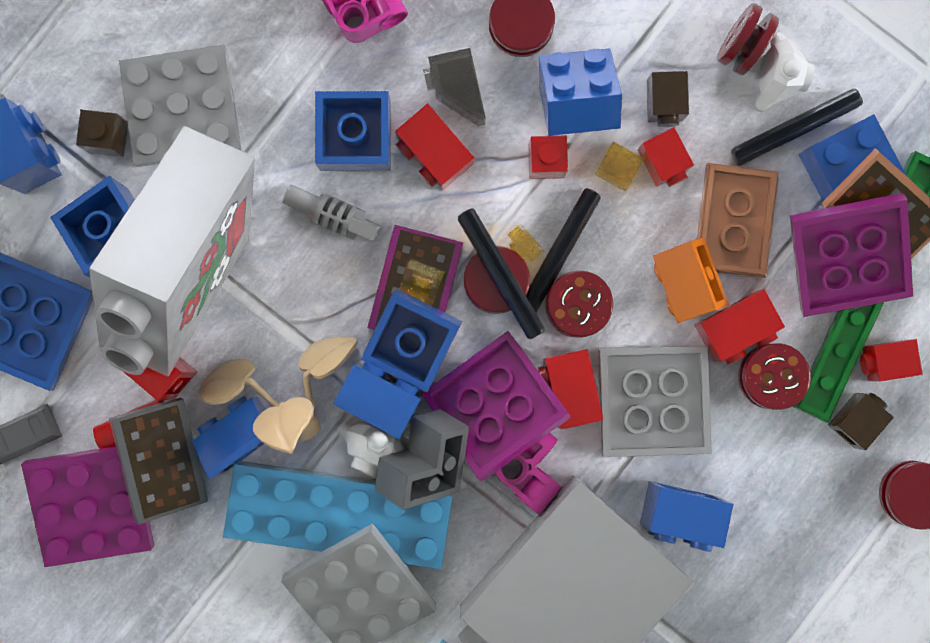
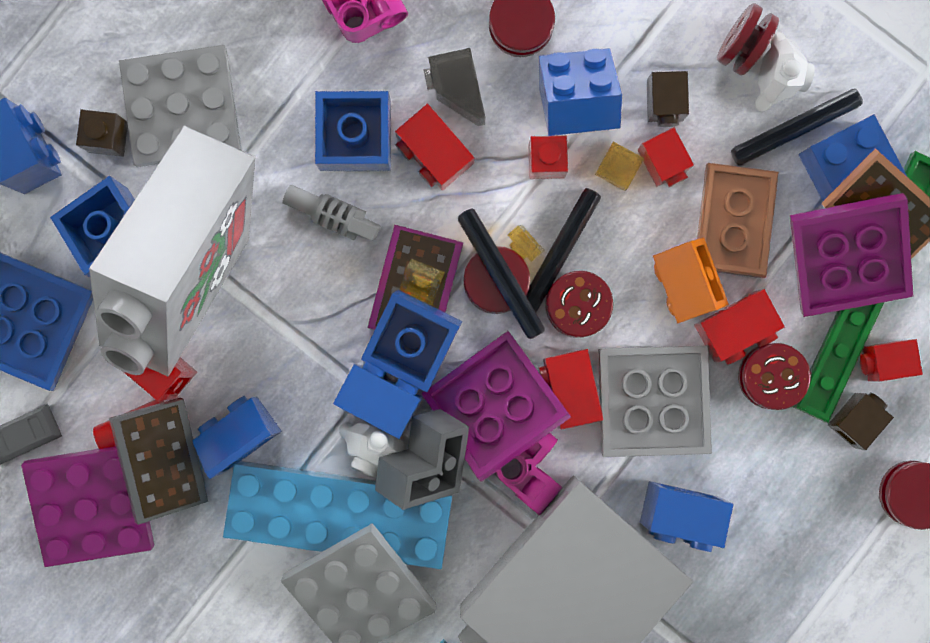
tan plant [198,337,358,454] -> none

